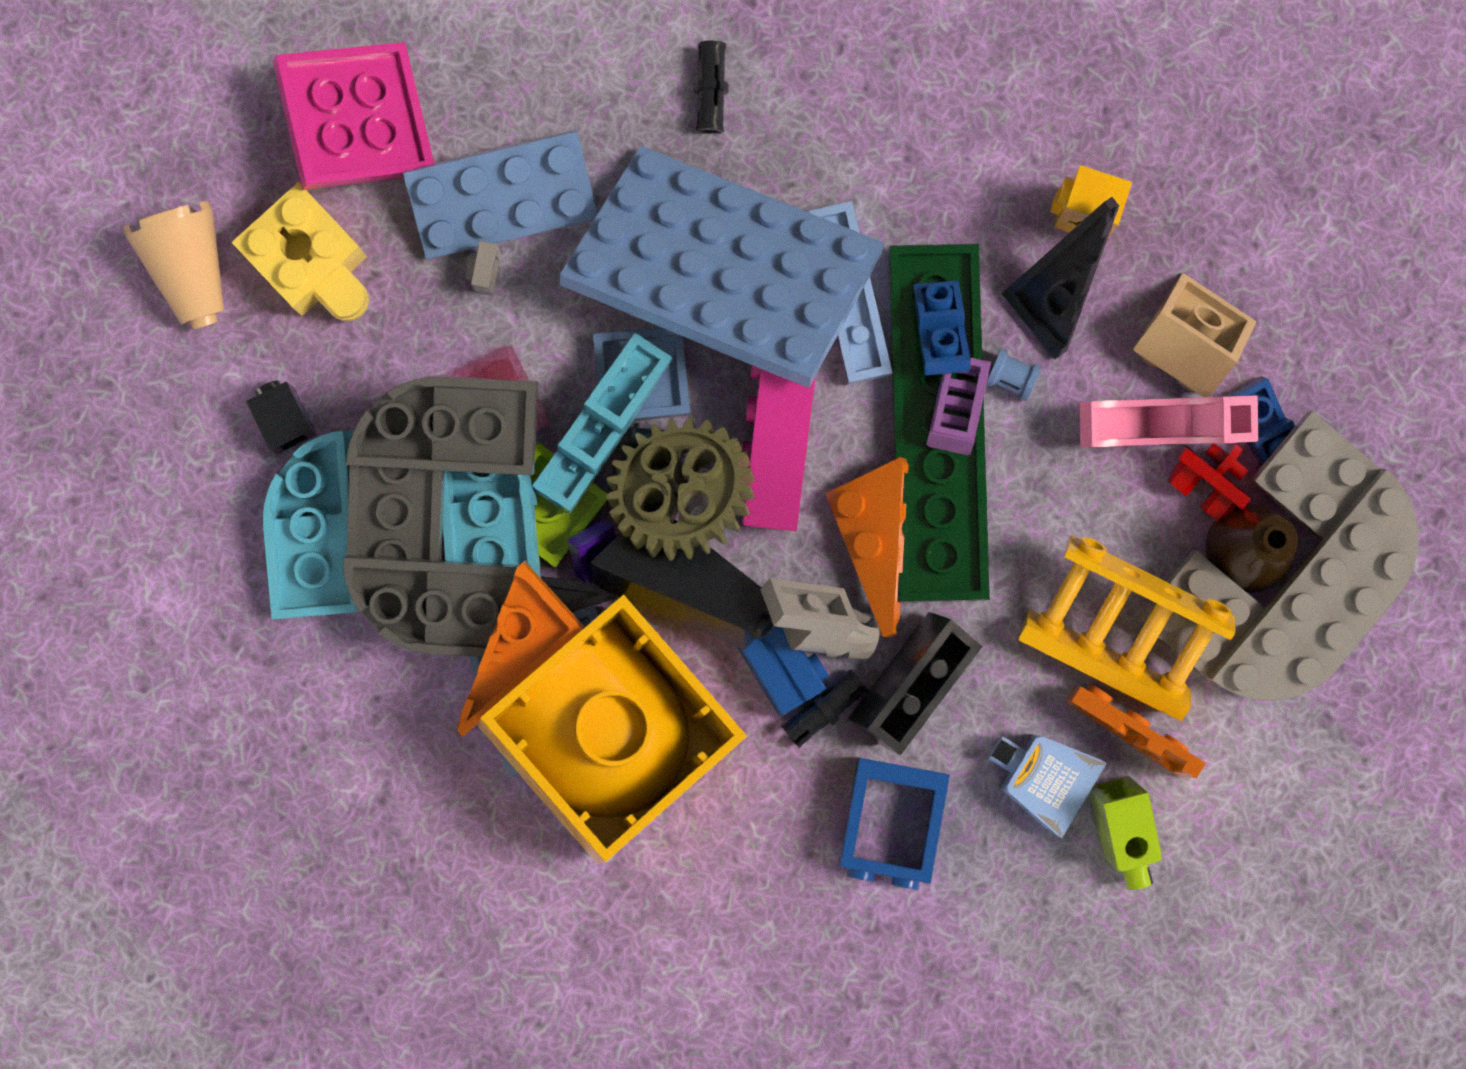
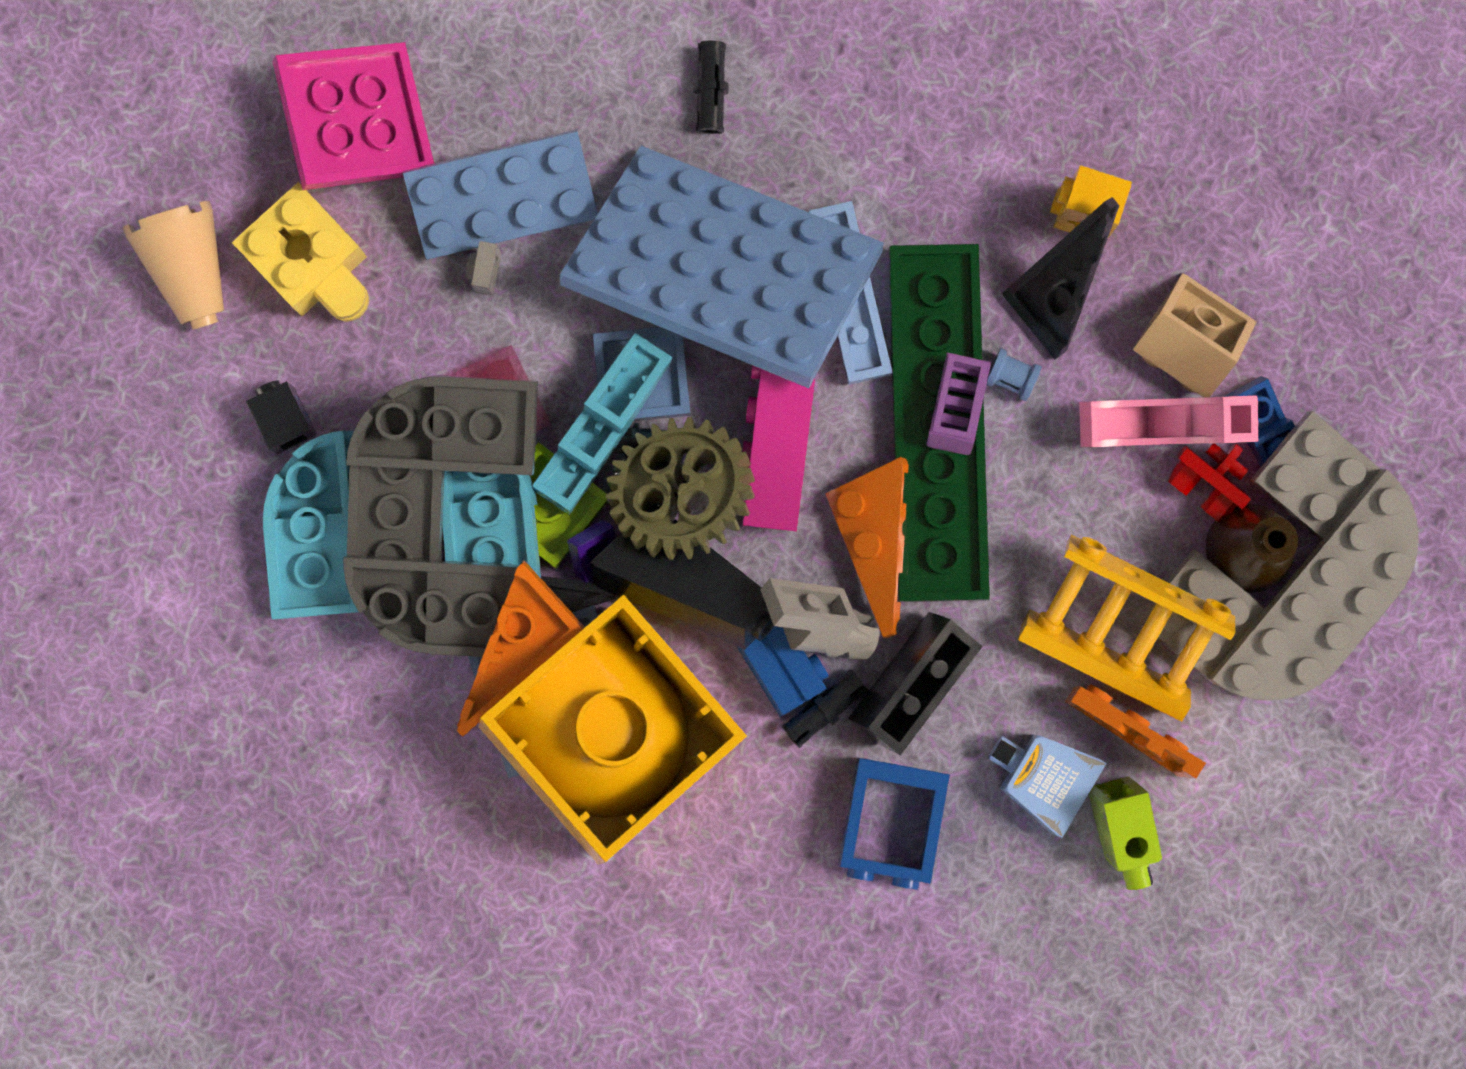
blue slope [914,280,971,375] -> none

